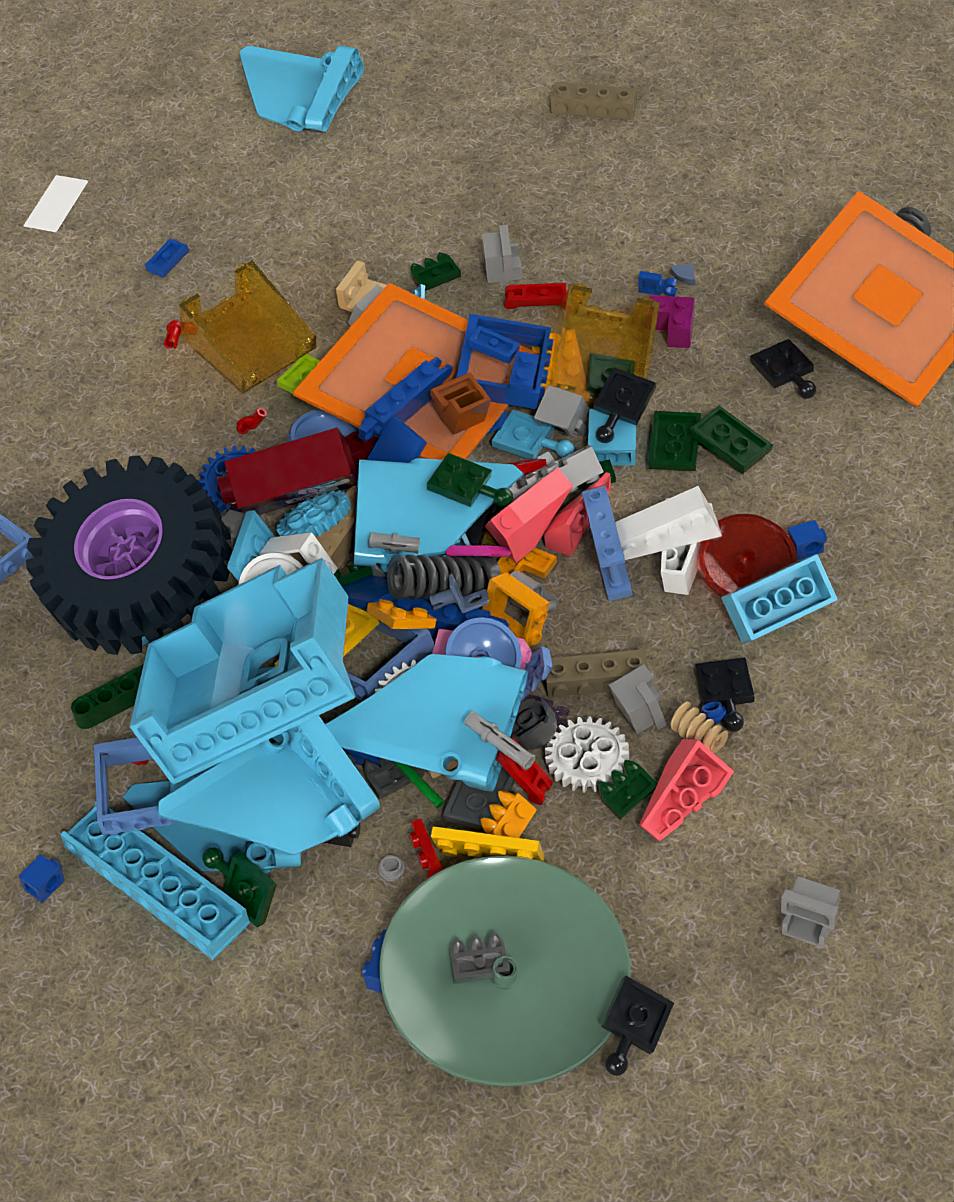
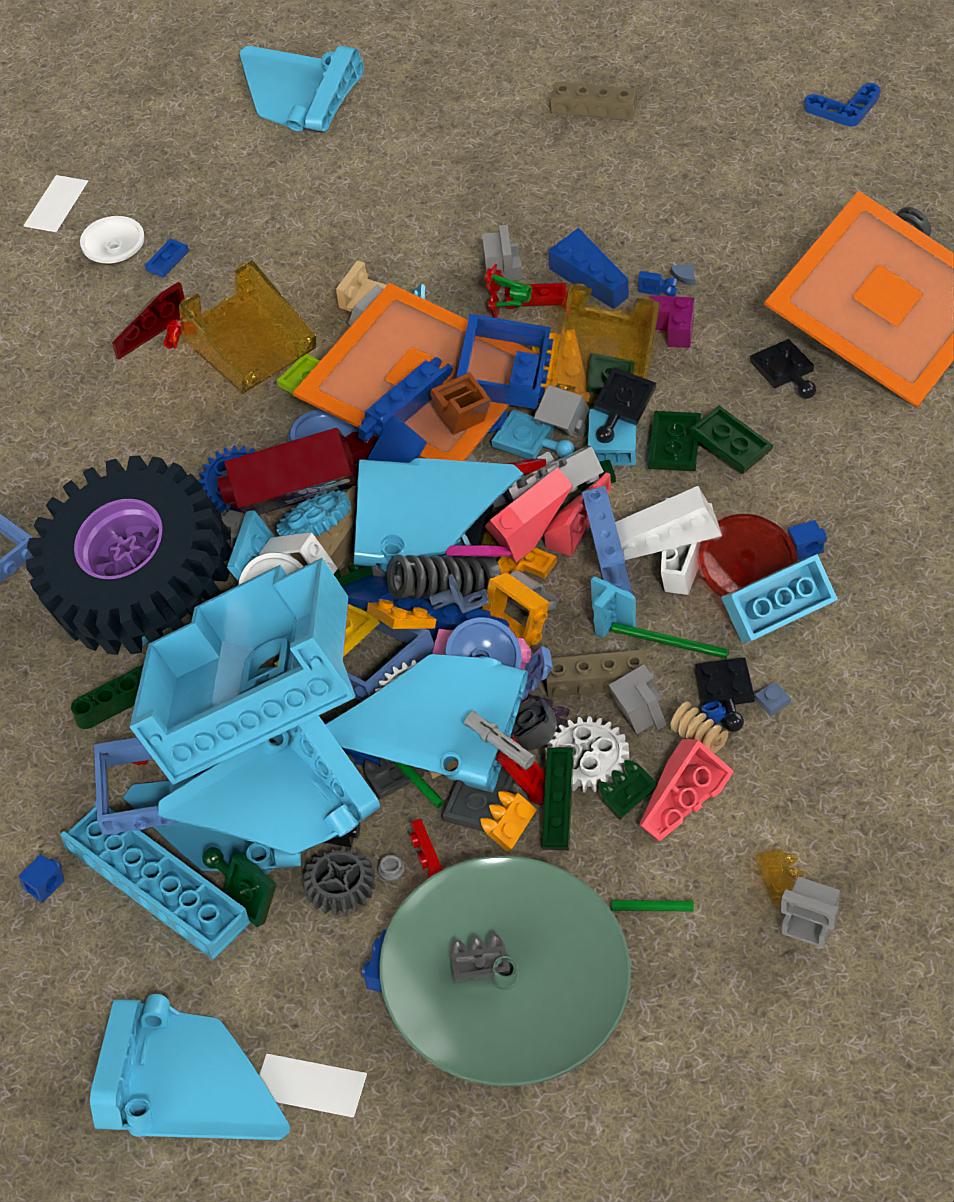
red arm [236,407,267,434] -> none
light grey pin [369,532,420,554] -> none
dark green plate [411,252,461,291] -> none
dark green plate [427,453,513,507] -> none
yellow plate [431,826,545,862] -> none
blue plate [467,326,520,364] -> none
black plate [601,976,674,1076] -> none
none -> white dish [80,216,145,264]
none -> medium azure panel [90,994,290,1140]
none -> dark red wedge [112,282,189,360]
none -> white sticker [259,1054,367,1117]
none -> dark grey gear [303,846,376,917]
none -> plant [484,264,532,318]
none -> dark green tile [542,747,574,850]
none -> blue wedge [548,227,629,309]
none -> medium azure bracket [591,576,636,638]
none -> green axle [611,622,729,659]
none -> green bar [612,900,694,912]
none -> sand blue plate [755,682,791,716]
none -> clear yellow plate [756,849,804,905]
none -> blue beam [804,83,880,127]

